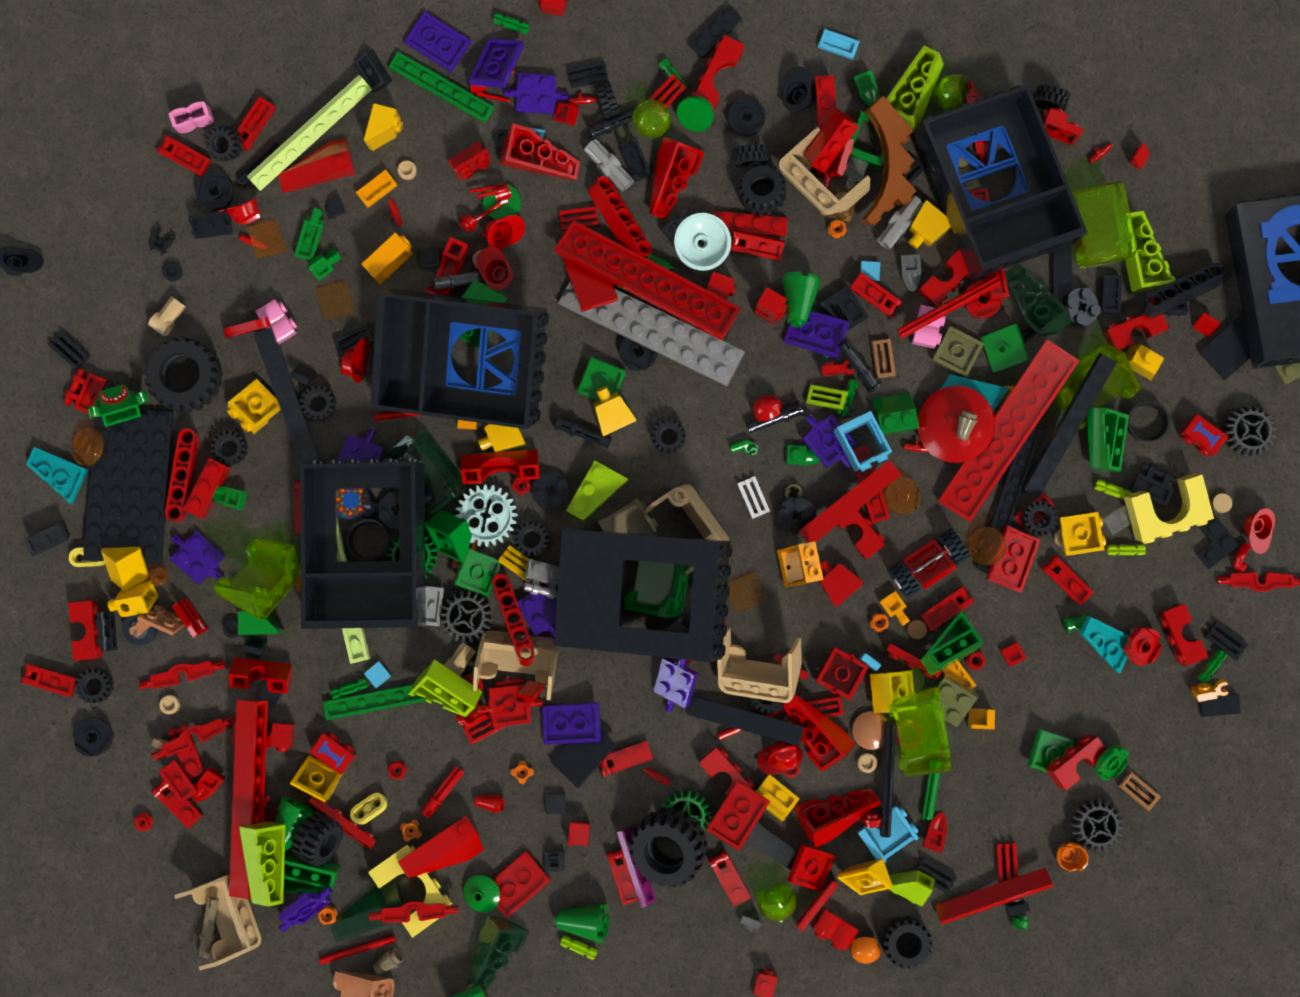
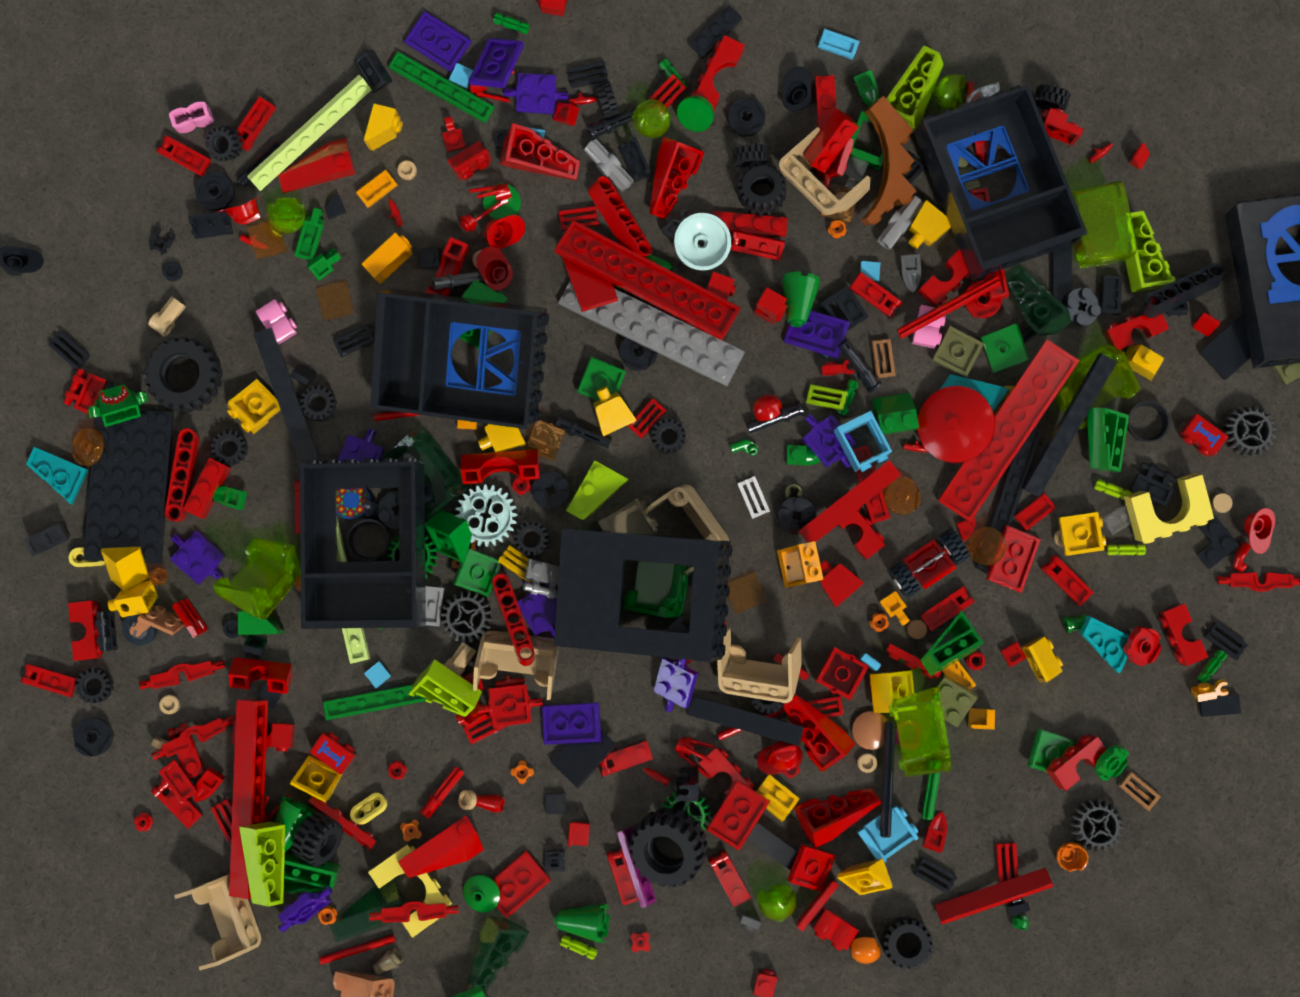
dark tan pin [198,897,219,958] -> none
red beam [223,317,271,338] -> none
green axle [330,678,368,699] -> none
red piece [341,337,370,383] -> none
red slope [518,681,546,703] -> none
red plate [862,812,882,828] -> none
lime slope [889,870,935,907] -> none
dark tan cone [956,411,978,441] -> none
black tyre [1021,501,1059,536] -> none
none -> red tile [210,799,232,843]
none -> clear neon green cylinder [267,197,306,234]
none -> red plate [442,116,466,152]
none -> medium azure tile [449,63,473,89]
none -> tan tile [458,790,477,810]
none -> clear orange piece [526,420,565,461]
none -> red tile [627,398,667,439]
none -> red plate [630,932,650,952]
none -> red plant [674,736,715,779]
none -> black hinge [677,766,699,801]
none -> red tile [956,517,976,541]
none -> clear plate [966,83,1000,104]
none -> yellow slope [1021,637,1063,682]

